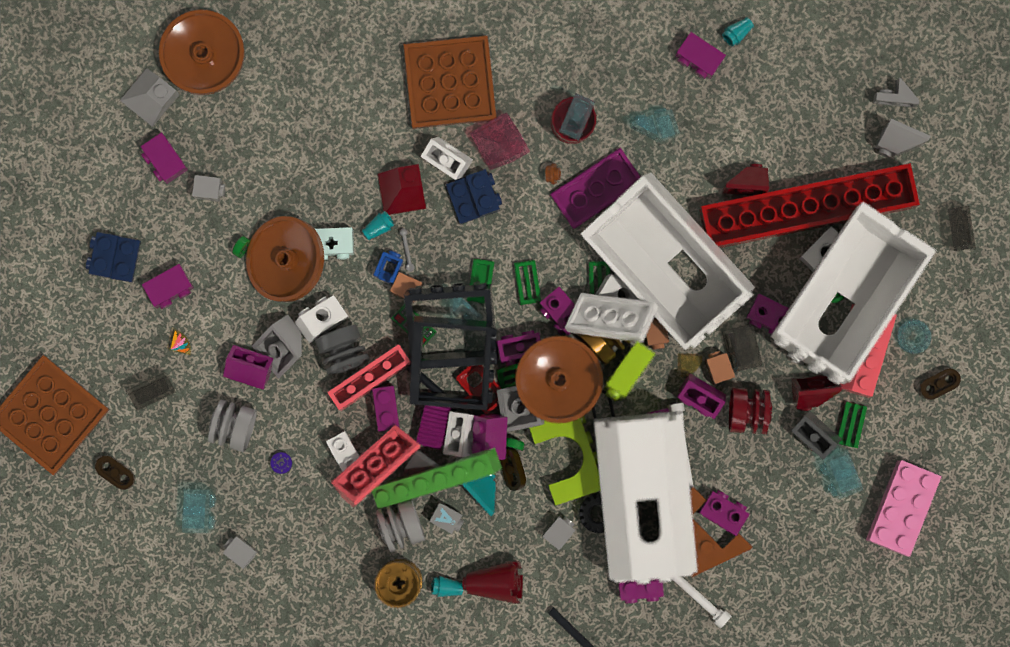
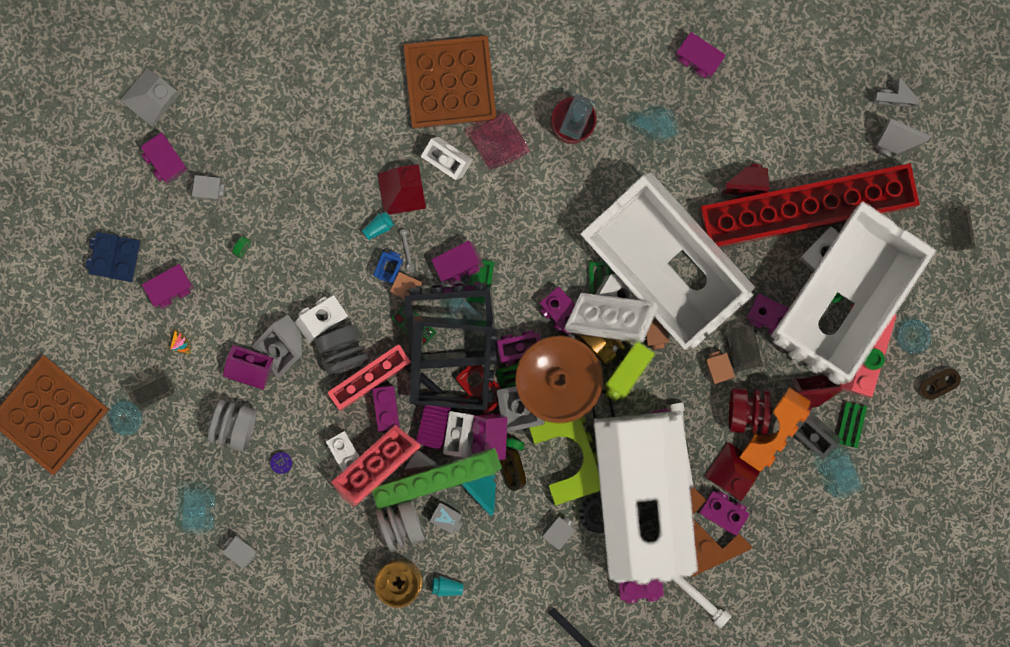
dark brown plate [95,456,135,490] -> none
dark orange dish [159,10,245,95] -> none
dark orange dish [246,216,324,302] -> none
light aqua brick [315,227,354,260] -> none
dark blue plate [446,169,502,225] -> none
dark red cone [462,561,523,604] -> none
green tile [514,260,541,306] -> none
dark orange plate [545,163,561,184] -> none
magenta tile [550,147,641,230] -> none
magenta brick [677,373,726,419] -> none
clear yellow tile [680,355,702,377] -> none
teal cone [722,17,754,47] -> none
bright pink brick [866,460,942,557] -> none
none -> clear light blue gear [108,401,142,436]
none -> magenta brick [431,241,484,286]
none -> dark red slope [704,442,760,501]
none -> orange arch [740,388,811,472]
none -> green tile [863,348,885,370]

